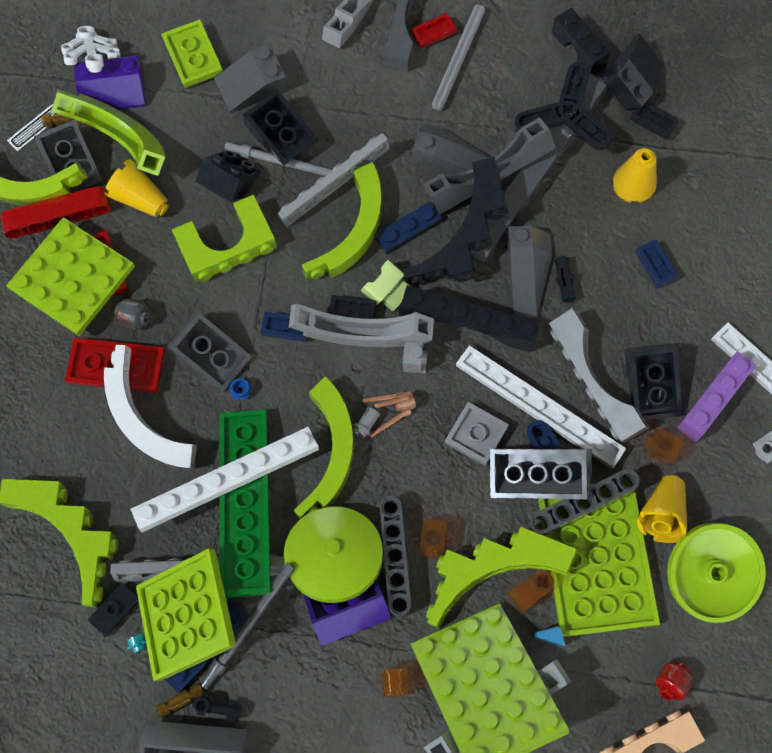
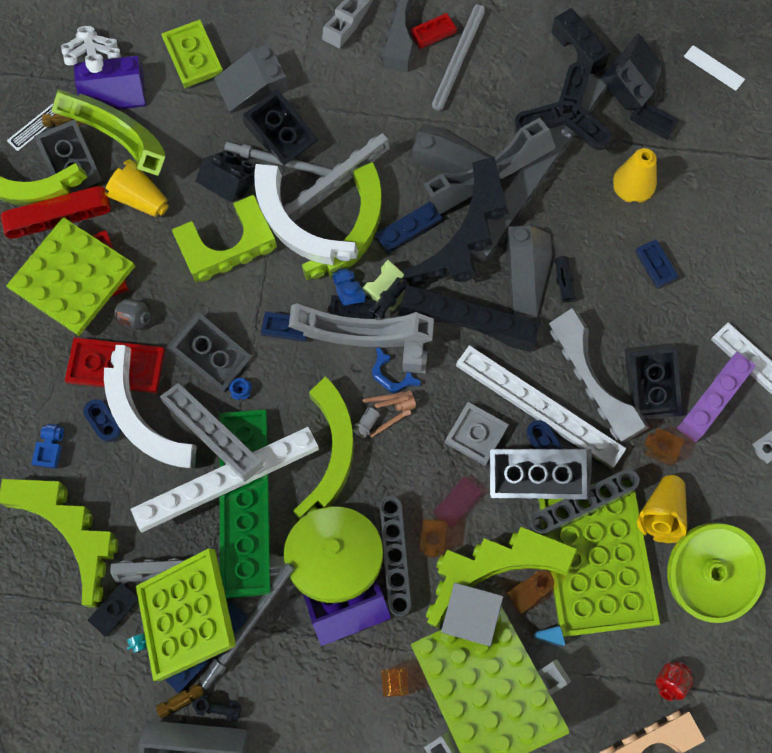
none -> blue plate [31,423,64,469]
none -> dark blue plate [83,399,121,442]
none -> light grey plate [160,383,264,482]
none -> white arch [255,164,358,265]
none -> blue plate [333,268,365,306]
none -> black pin [368,277,407,320]
none -> blue helmet [372,347,421,393]
none -> clear pink tile [433,477,482,528]
none -> light grey tile [441,583,503,647]
none -> white sticker [684,45,745,91]

